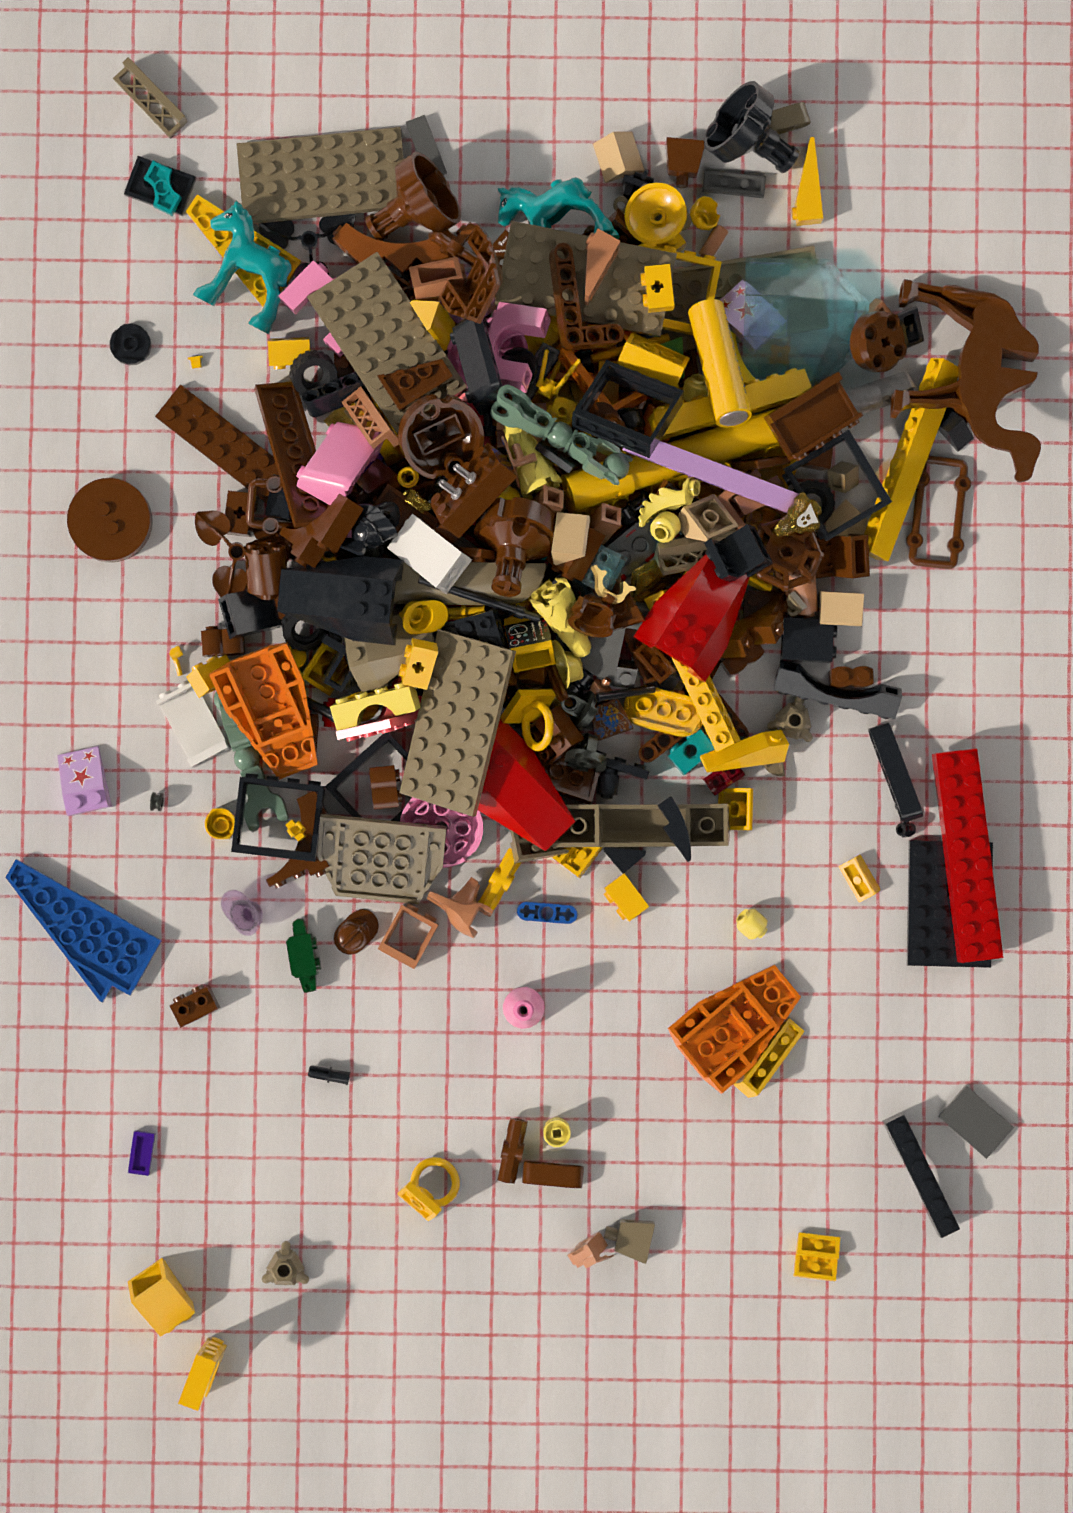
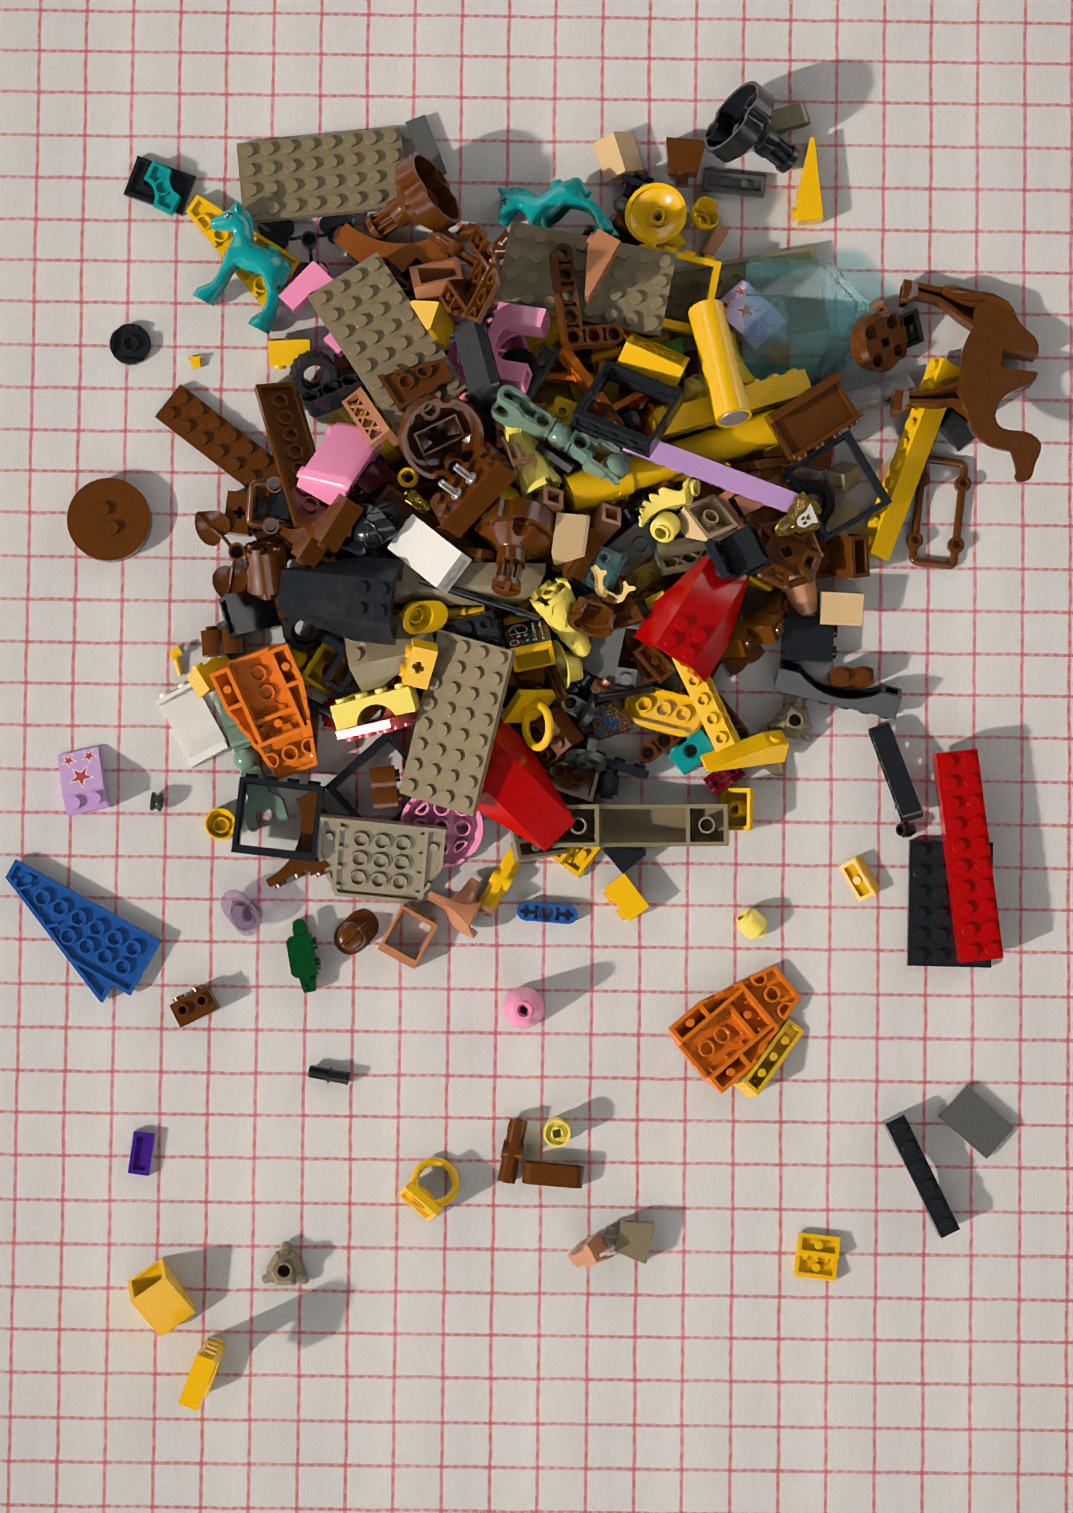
dark tan fence [113,57,188,138] -> none
yellow plate [285,820,306,842] -> none
yellow plant [536,349,581,399] -> none
yellow brick [640,264,674,313] -> none
black slope [657,796,692,863] -> none
dark tan tile [786,591,807,618] -> none

